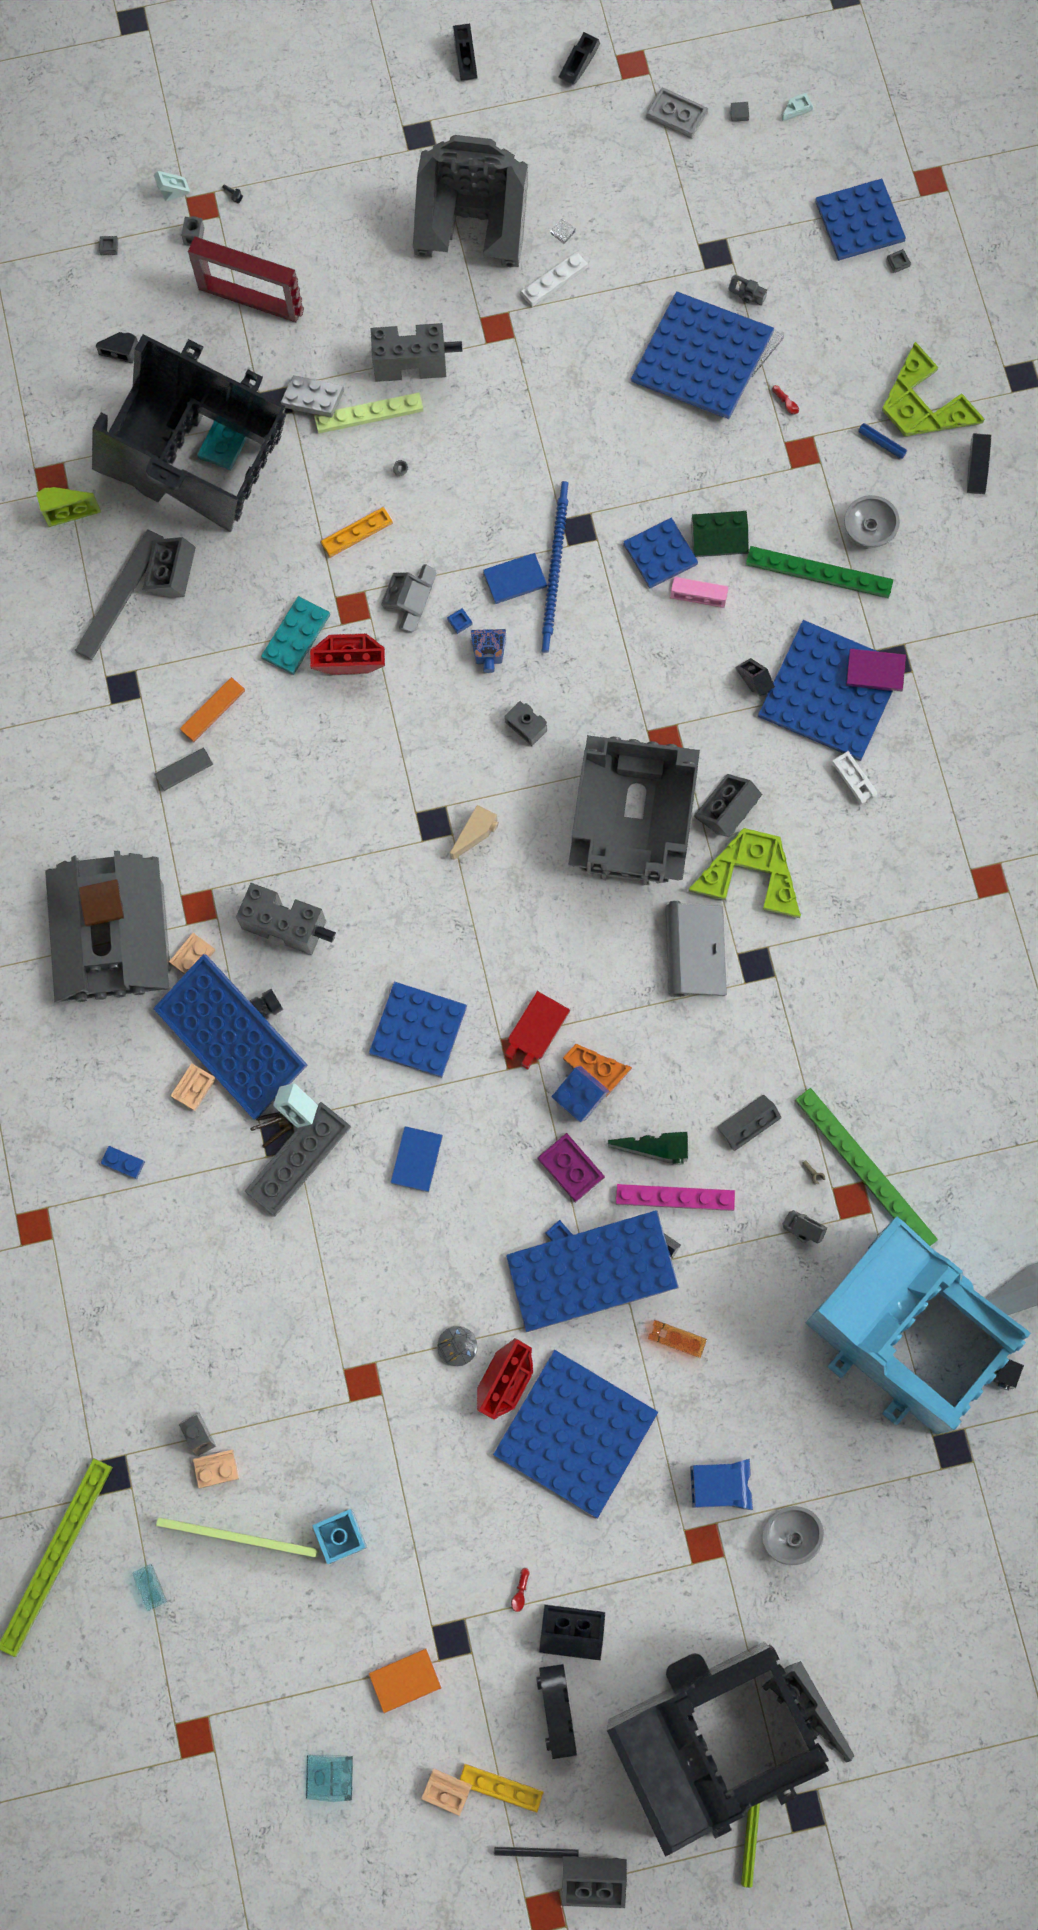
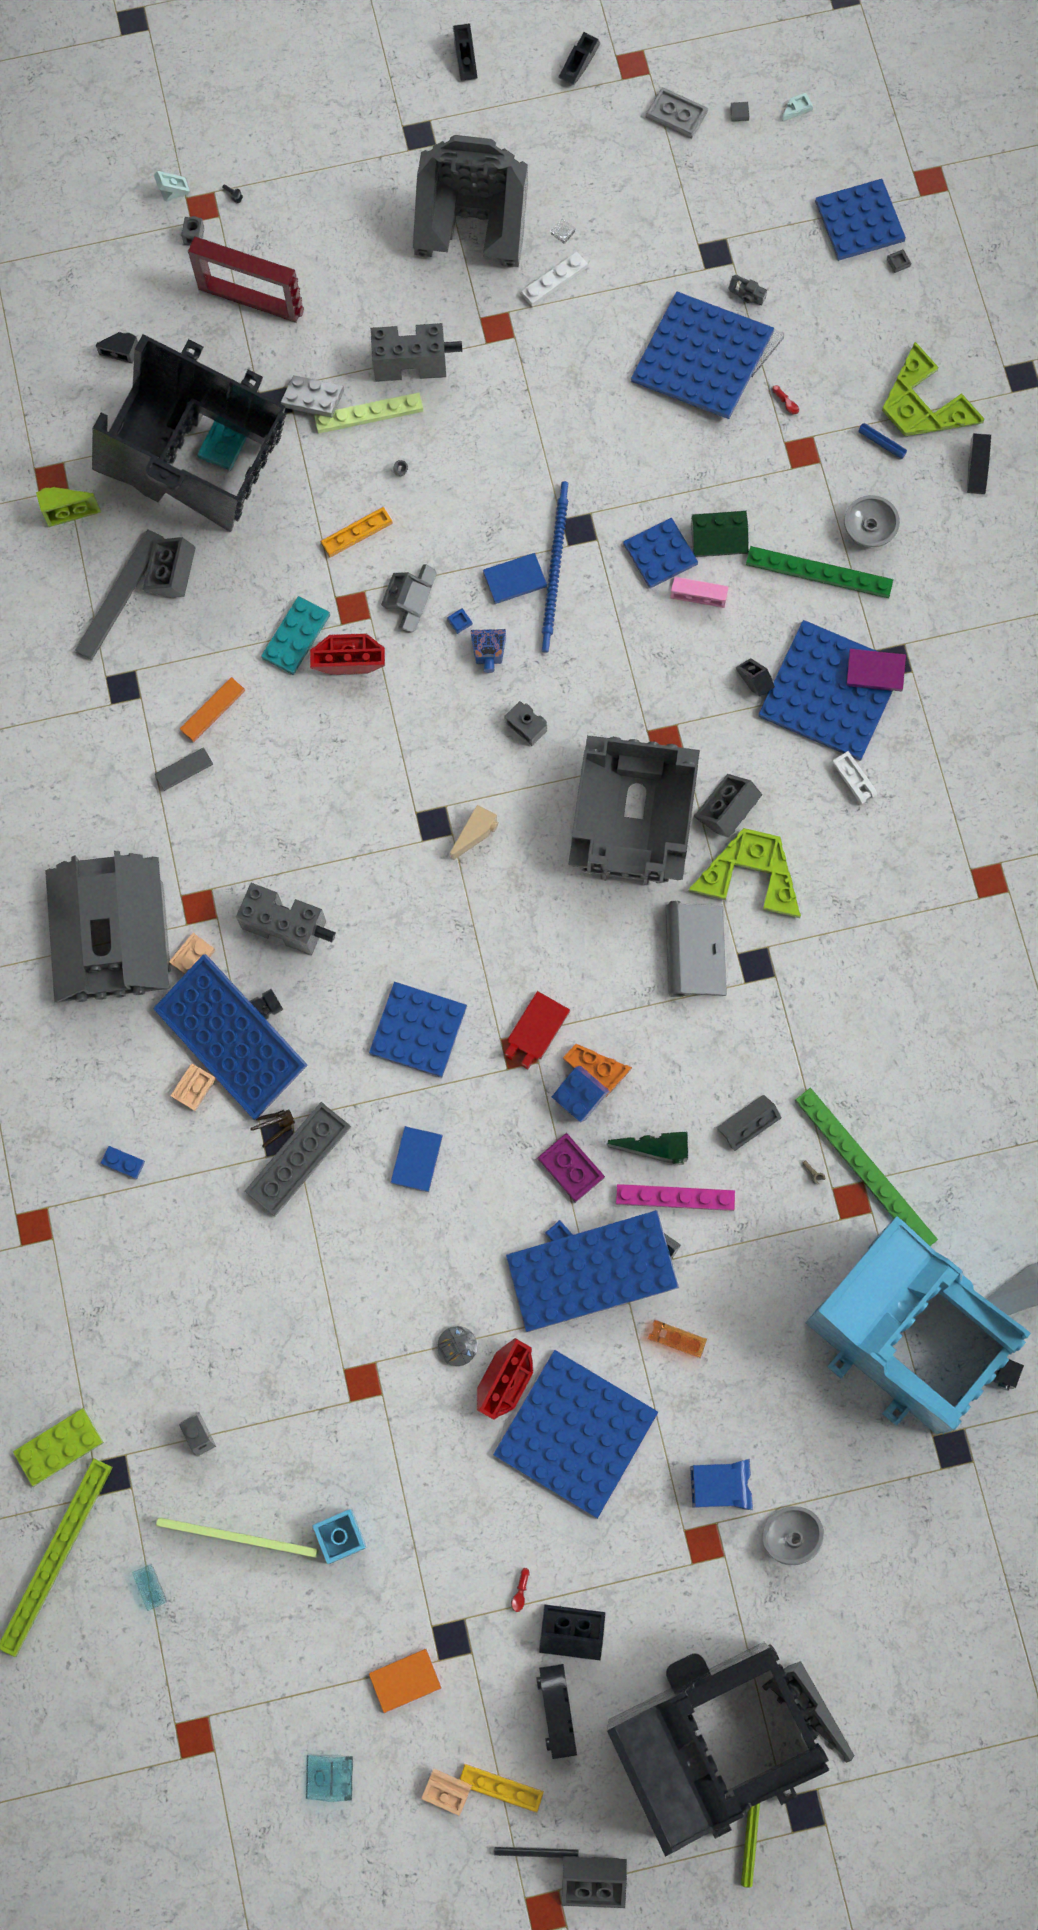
reddish brown slope [79,879,124,927] -> none
dark grey tile [99,236,118,255] -> none
light nougat plate [193,1450,239,1489] -> none
light aqua brick [273,1083,318,1128] -> none
dark grey piece [782,1210,828,1244] -> none
none -> lime plate [13,1408,104,1487]

